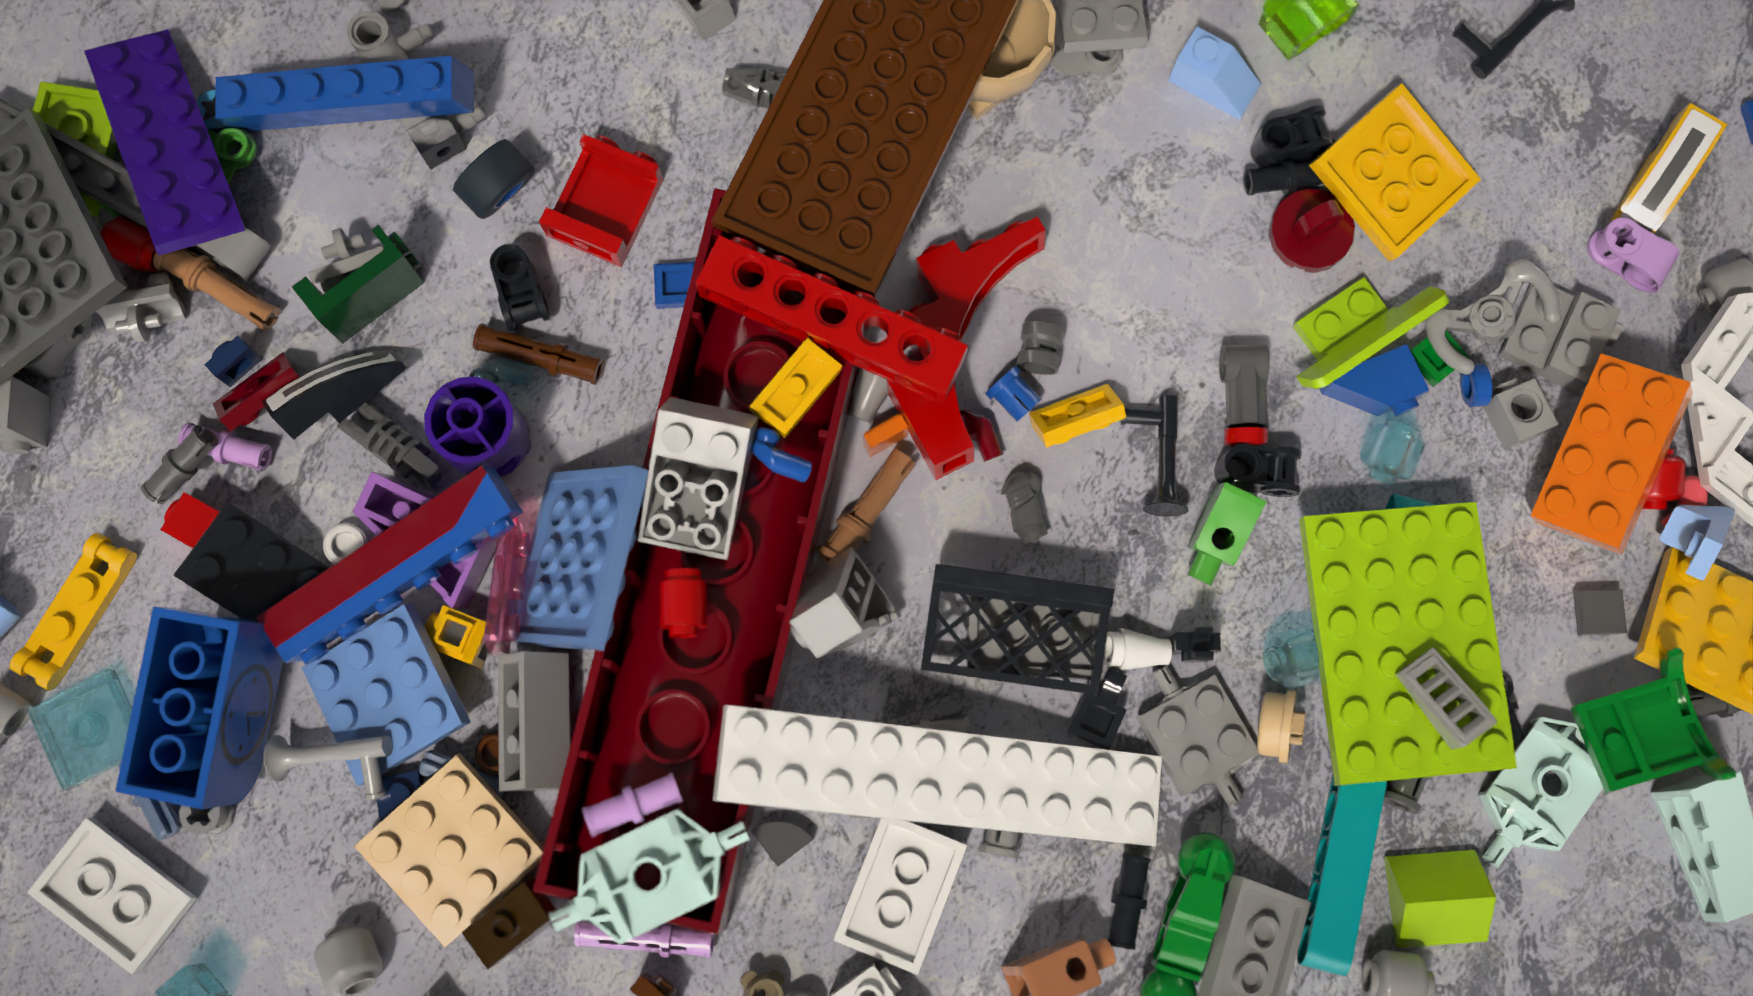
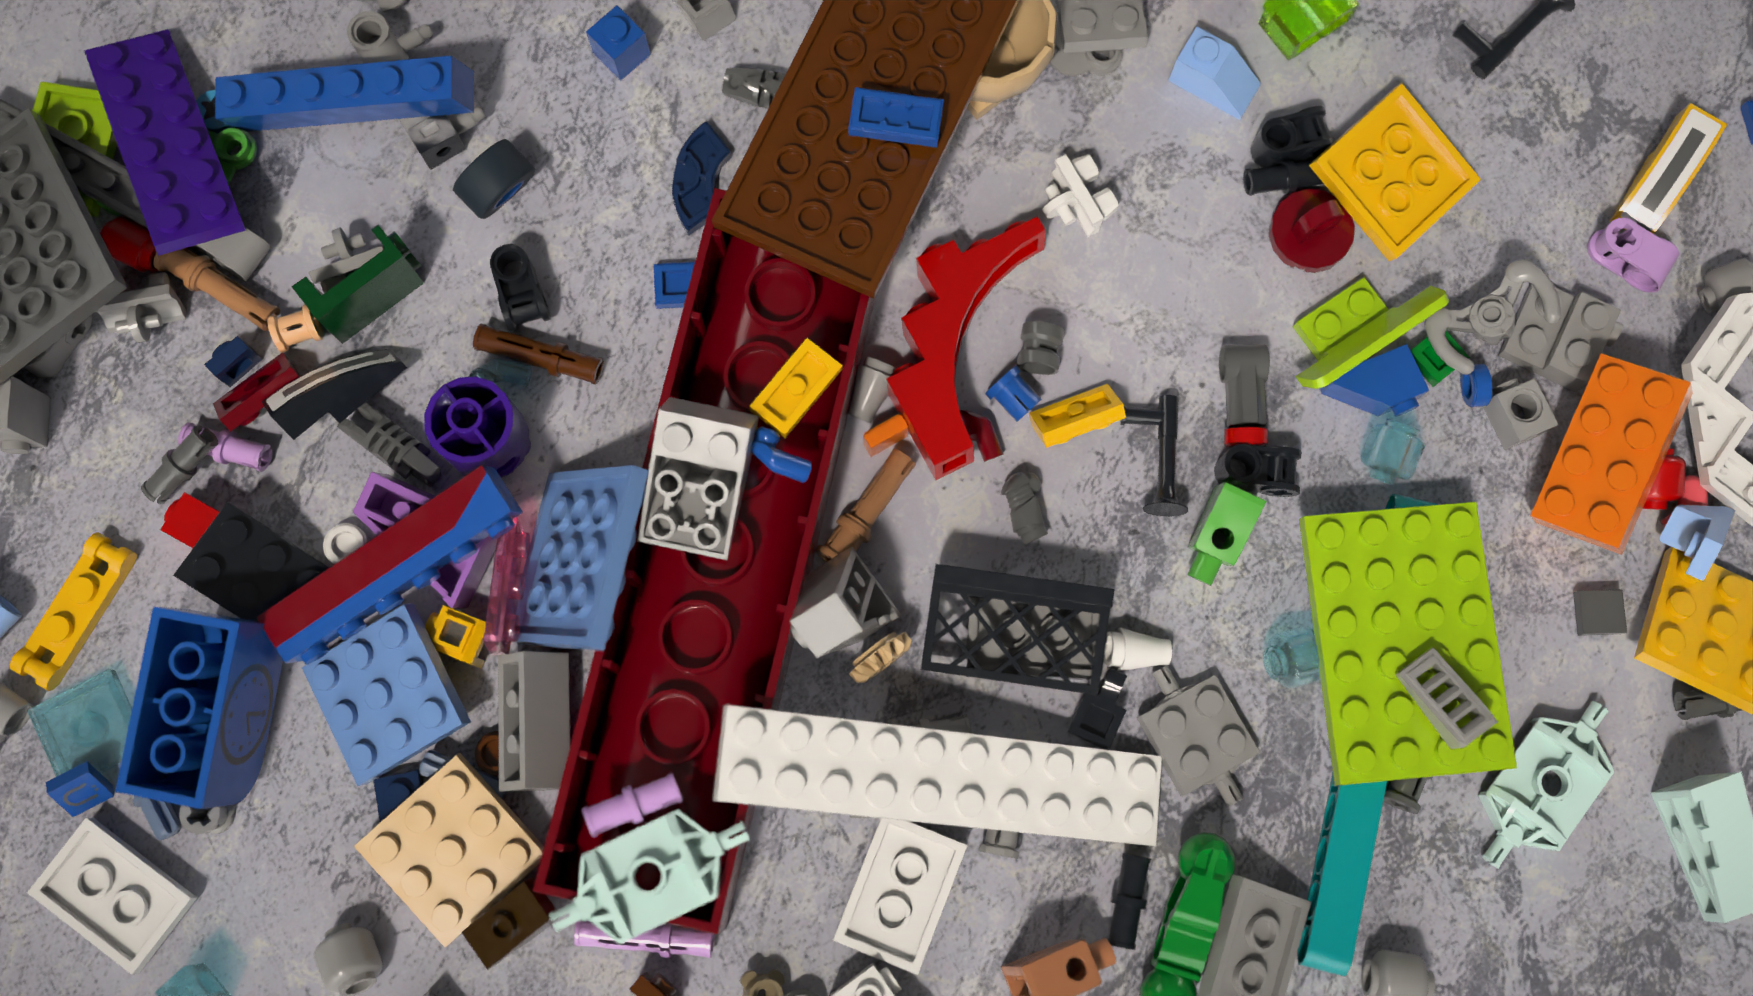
light grey piece [263,735,393,800] -> none
red panel [539,134,664,268] -> none
red brick [660,568,707,638] -> none
red brick [695,235,968,405] -> none
dark grey tile [751,821,814,867] -> none
black plate [1168,626,1221,663] -> none
tan piece [1257,689,1306,764] -> none
lime slope [1384,850,1497,948] -> none
black hand [1503,675,1524,741] -> none
green piece [1570,647,1736,794] -> none
none -> blue tile [46,761,114,817]
none -> light nougat bush [267,305,324,353]
none -> blue brick [586,5,651,81]
none -> dark blue tile [672,121,732,236]
none -> blue plate [848,87,944,148]
none -> tan gear [849,631,912,683]
none -> white hips [1043,154,1119,238]

